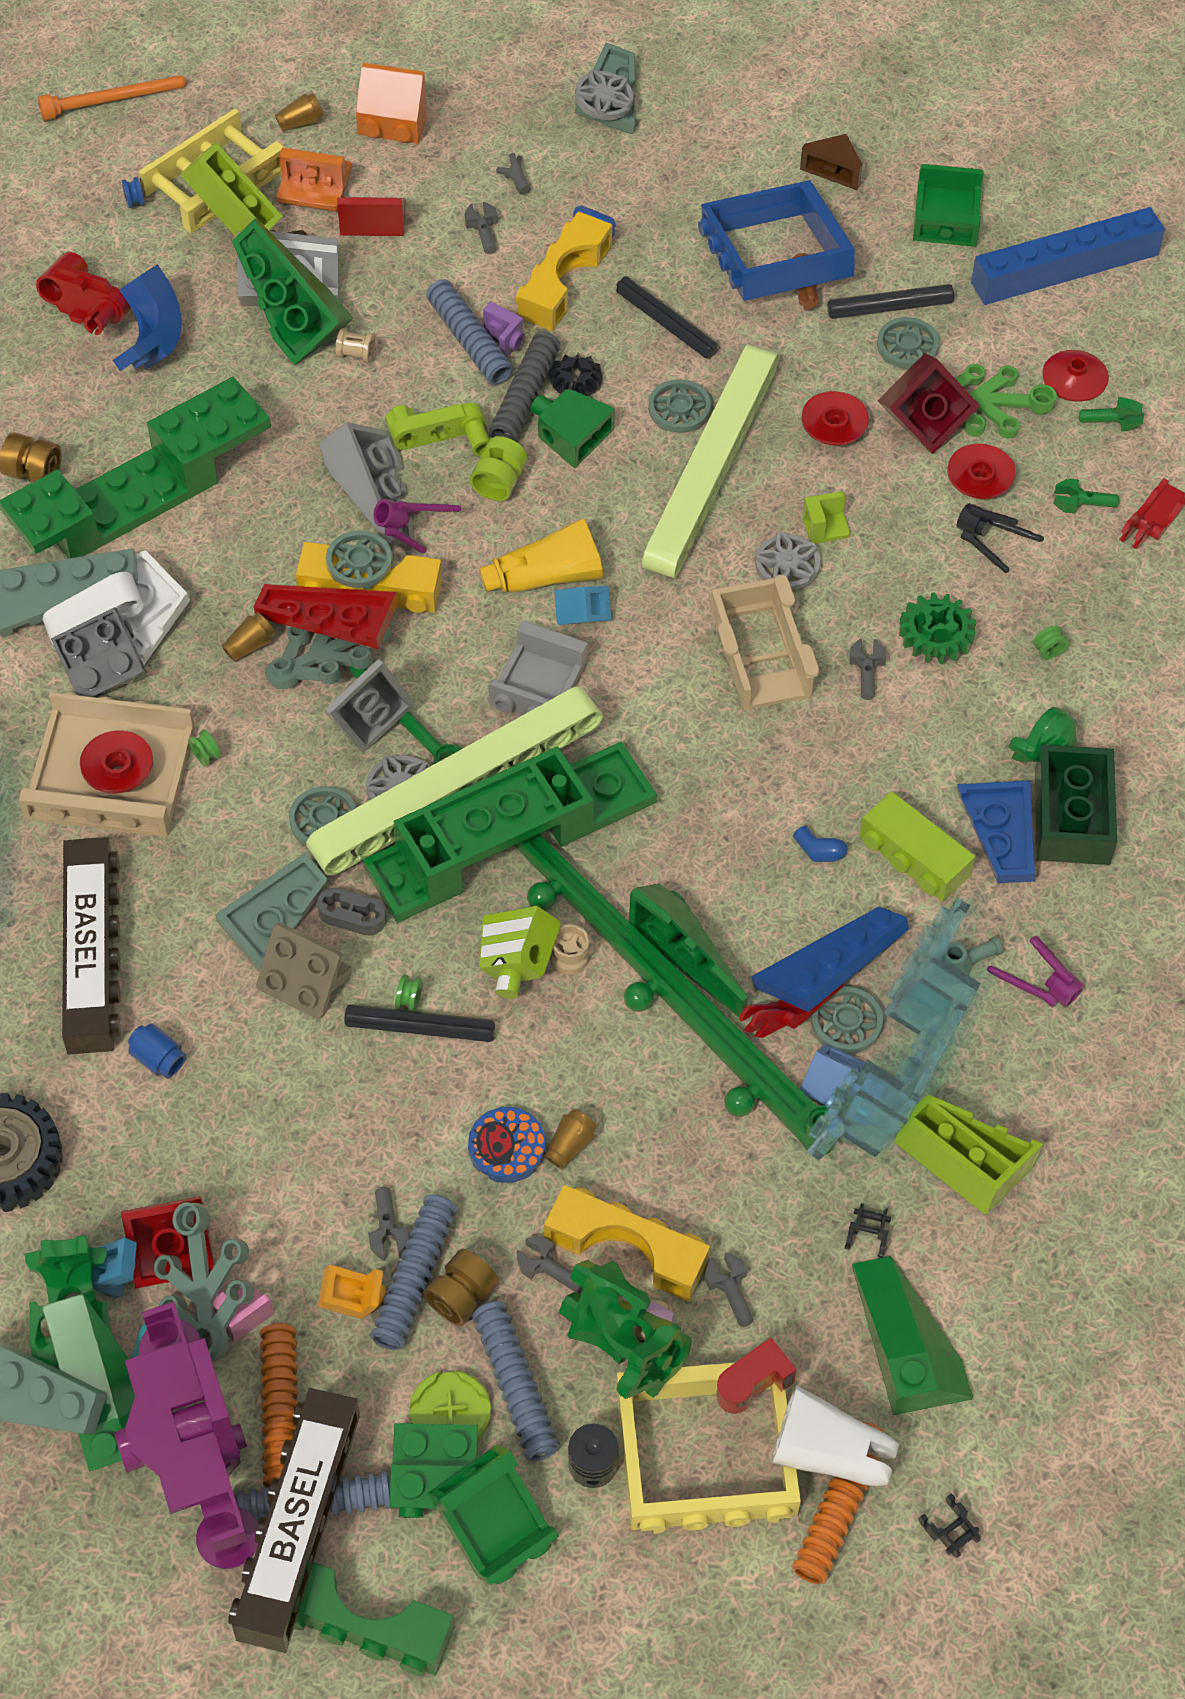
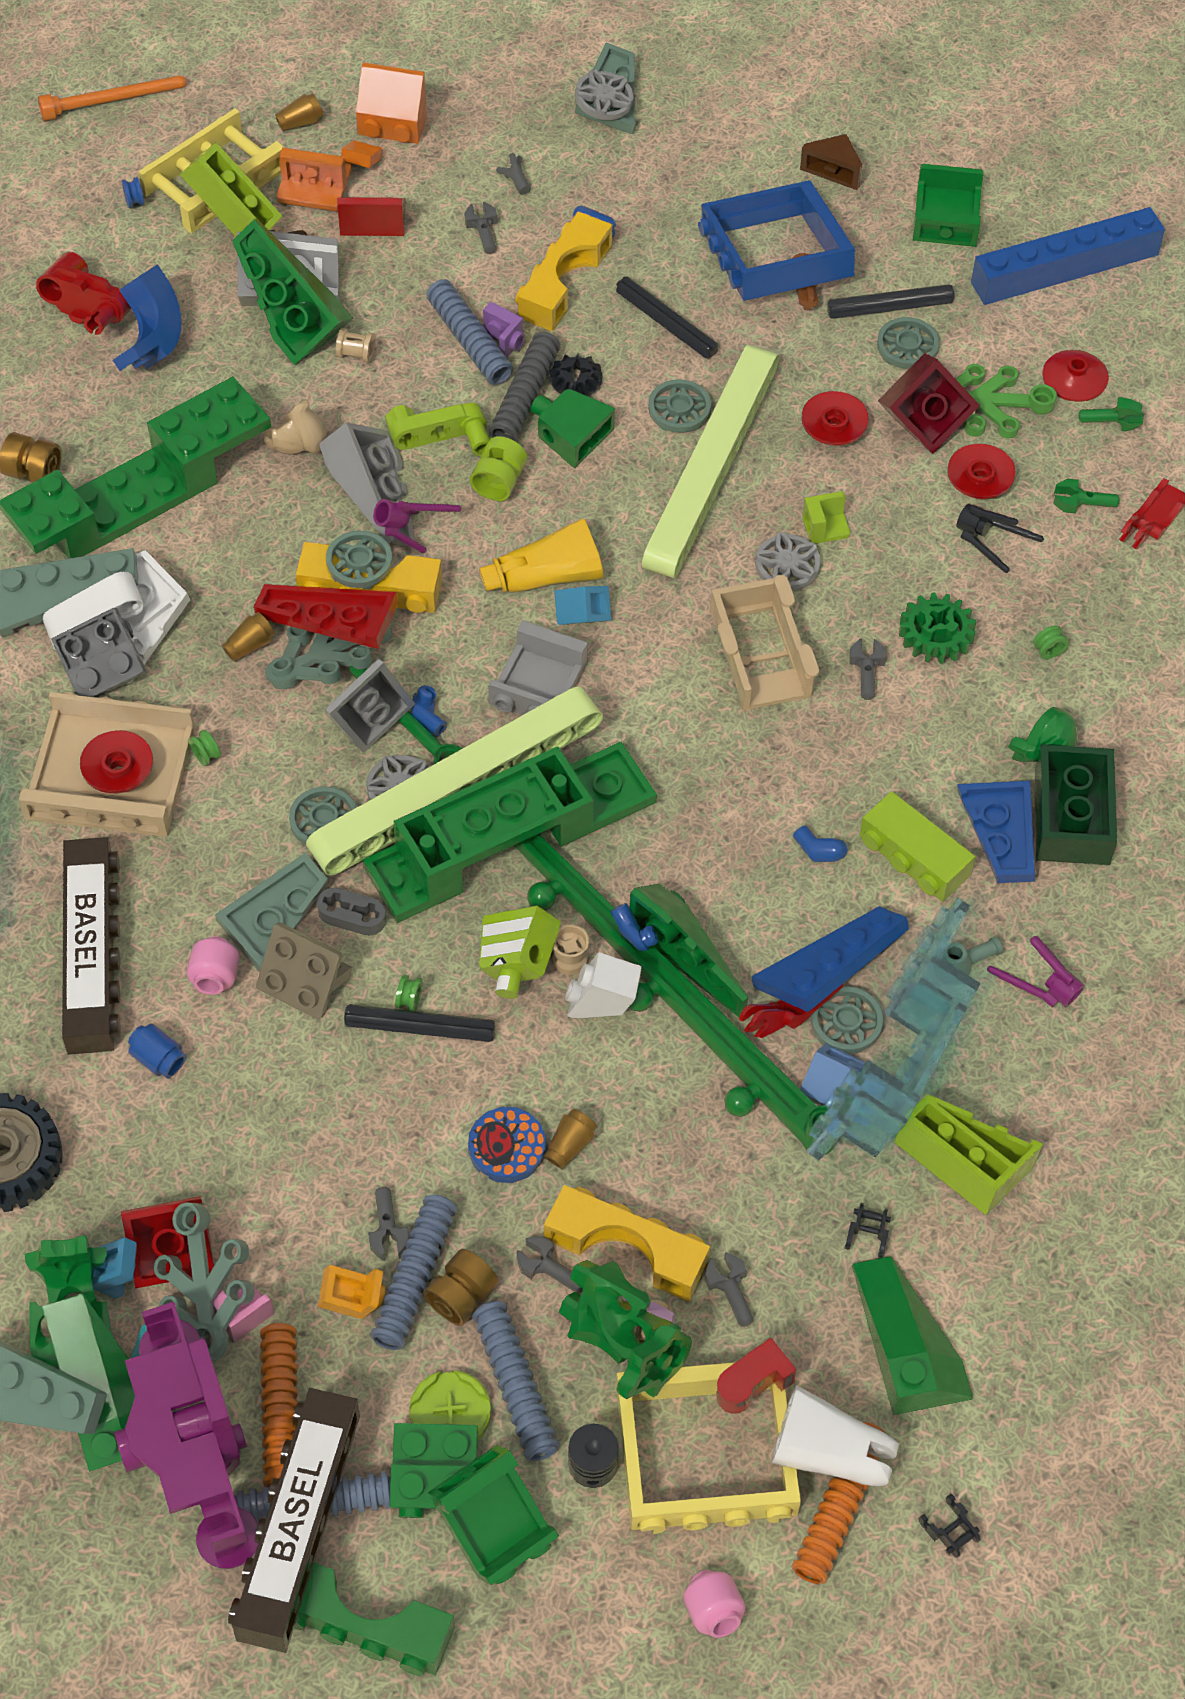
none -> bright pink head [186,936,240,995]
none -> tan hair [263,399,326,454]
none -> orange tile [341,140,383,168]
none -> blue arm [412,685,447,737]
none -> white slope [565,952,642,1018]
none -> blue arm [610,903,659,951]
none -> bright pink head [683,1570,746,1638]

